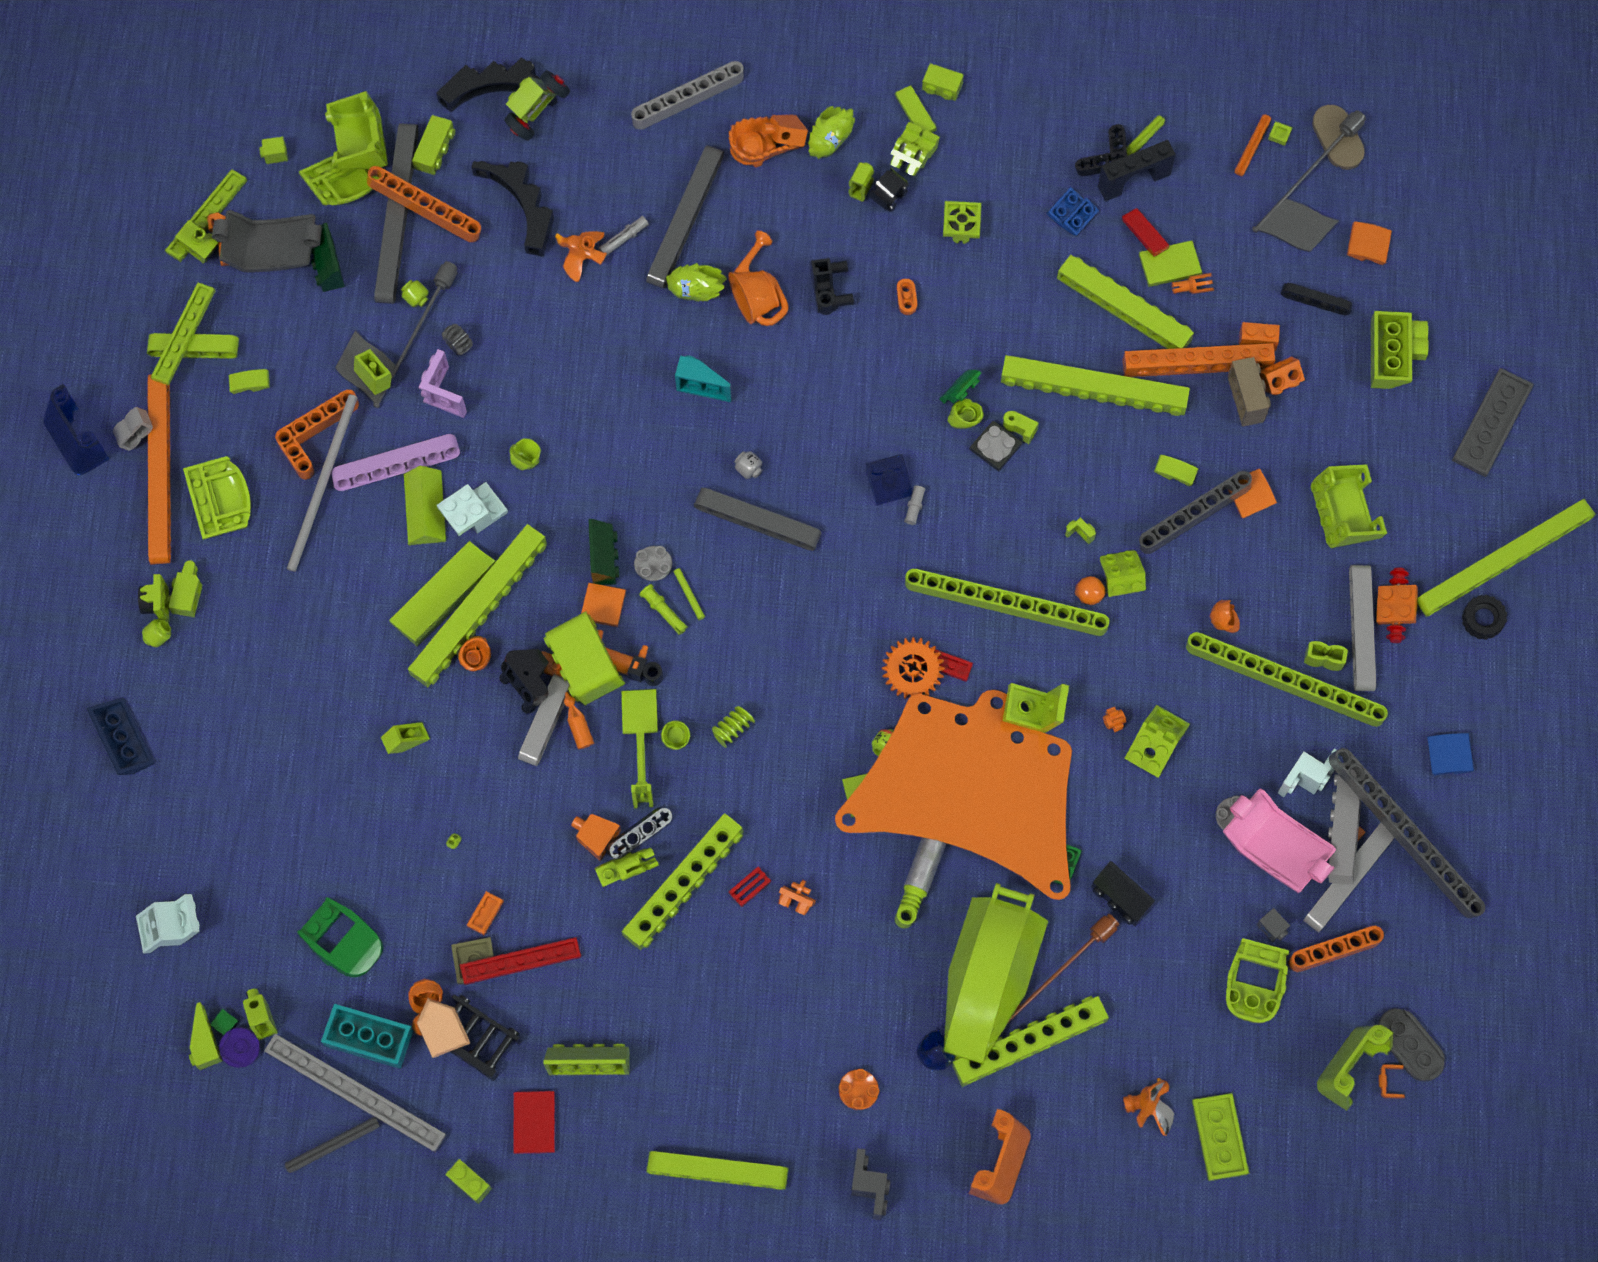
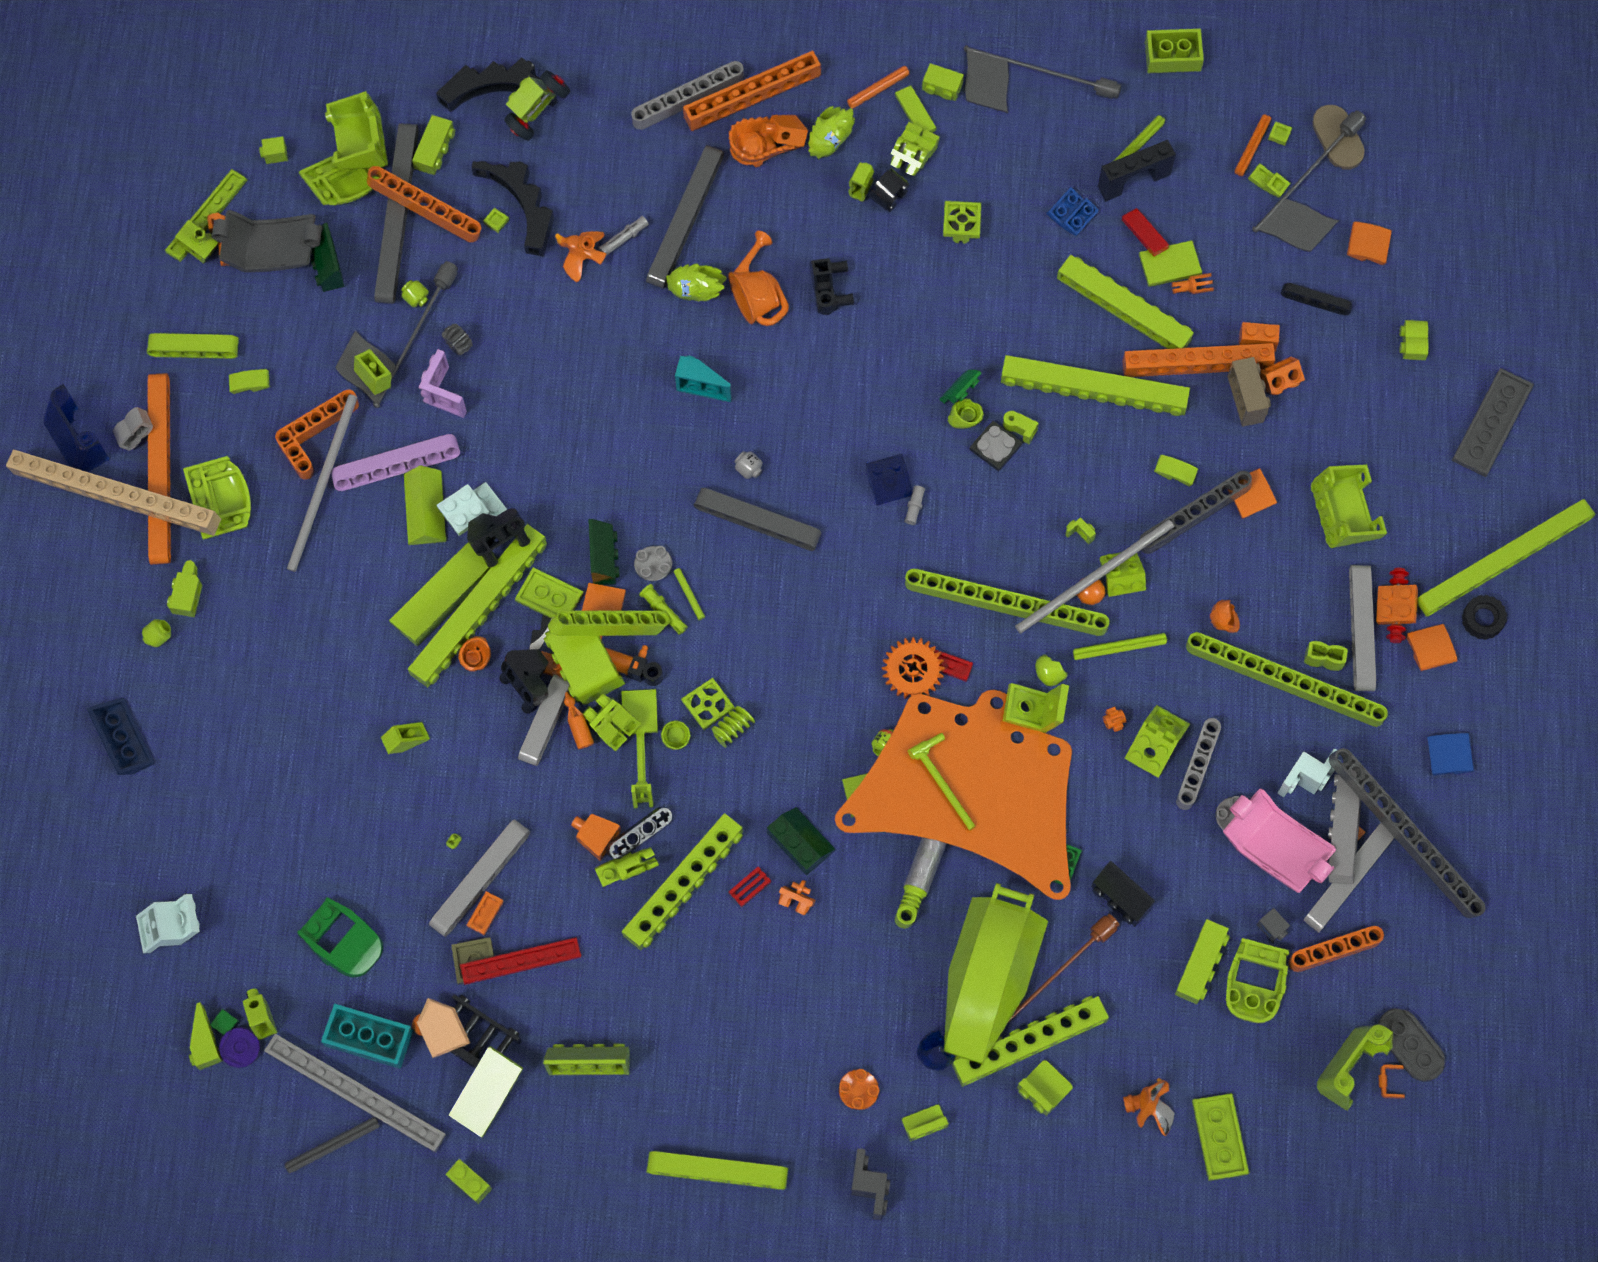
lime piece [138,574,169,623] -> none
lime tile [151,282,215,386] -> none
orange piece [408,978,443,1014] -> none
lime piece [509,438,541,470] -> none
red tile [514,1091,555,1154] -> none
orange plate [897,279,917,315] -> none
orange windscreen [969,1109,1031,1205] -> none
black beam [1075,124,1128,176] -> none
lime slope [1371,311,1412,389] -> none
none -> tan brick [6,449,221,536]
none -> light grey beam [429,819,530,937]
none -> tile [449,1046,524,1137]
none -> black piece [467,508,531,568]
none -> lime tile [483,208,509,233]
none -> lime tile [515,567,584,619]
none -> black sticker [529,615,552,650]
none -> lime beam [548,611,670,636]
none -> lime hips [583,693,641,751]
none -> lime piece [681,677,735,731]
none -> orange brick [683,51,821,131]
none -> dark green slope [767,807,836,876]
none -> orange axle [847,66,909,109]
none -> lime panel [902,1105,949,1142]
none -> lime bar [908,733,975,830]
none -> dark grey flag [964,45,1121,113]
none -> light grey piece [1015,520,1174,634]
none -> lime bracket [1017,1060,1073,1116]
none -> lime hair [1035,654,1068,687]
none -> lime axle [1073,633,1167,660]
none -> lime brick [1145,29,1204,73]
none -> lime brick [1175,919,1230,1004]
none -> light grey beam [1176,718,1221,810]
none -> lime slope [1247,163,1290,197]
none -> orange slope [1407,624,1457,671]

